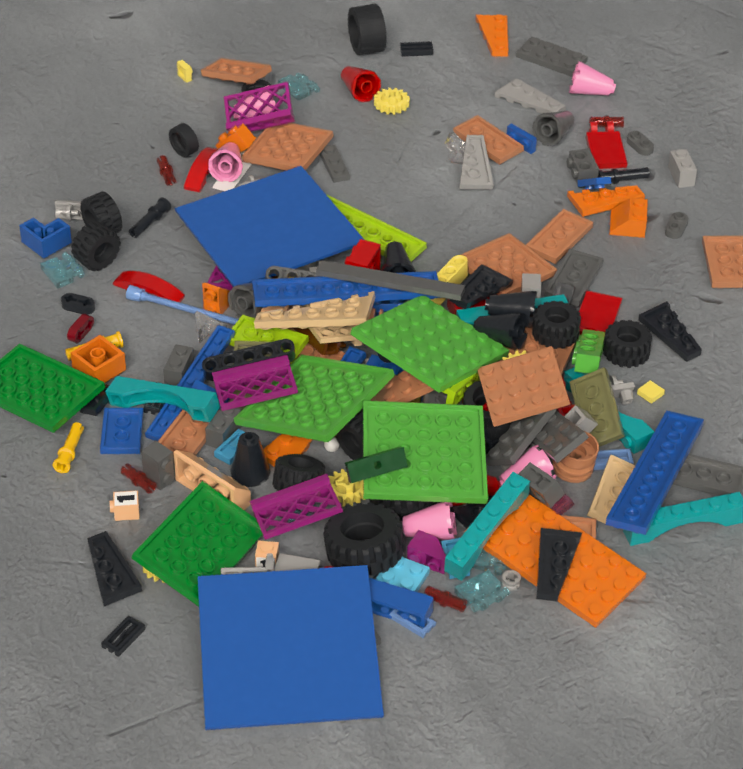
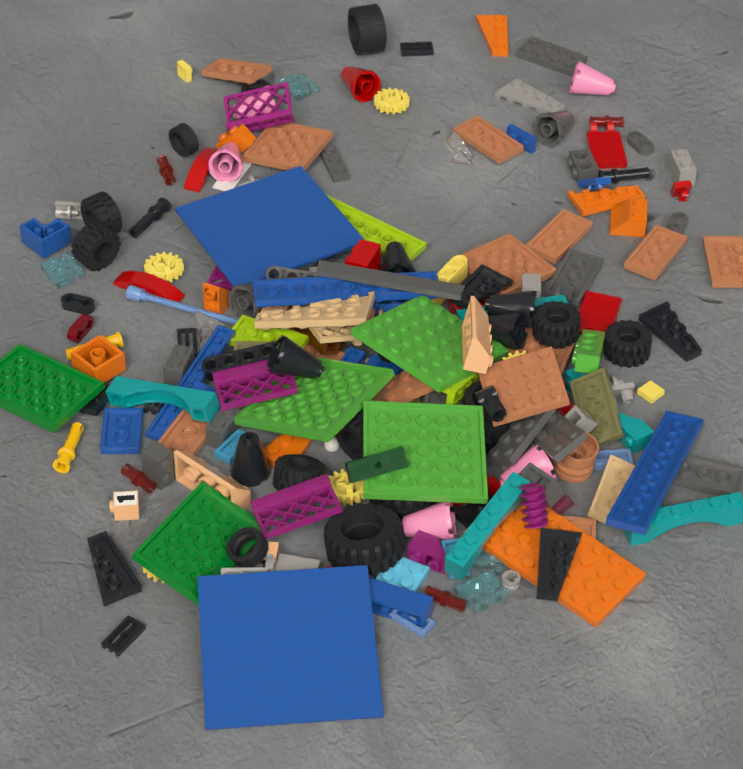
light grey wing [459,135,494,190] -> none
none -> light yellow gear [144,252,184,283]
none -> black tile [177,328,197,358]
none -> black tyre [226,527,268,568]
none -> black cone [267,335,324,379]
none -> light nougat slope [461,296,493,374]
none -> black piece [474,385,507,422]
none -> magenta piece [519,483,549,529]
none -> nougat plate [623,225,688,281]
none -> red tile [670,180,692,202]

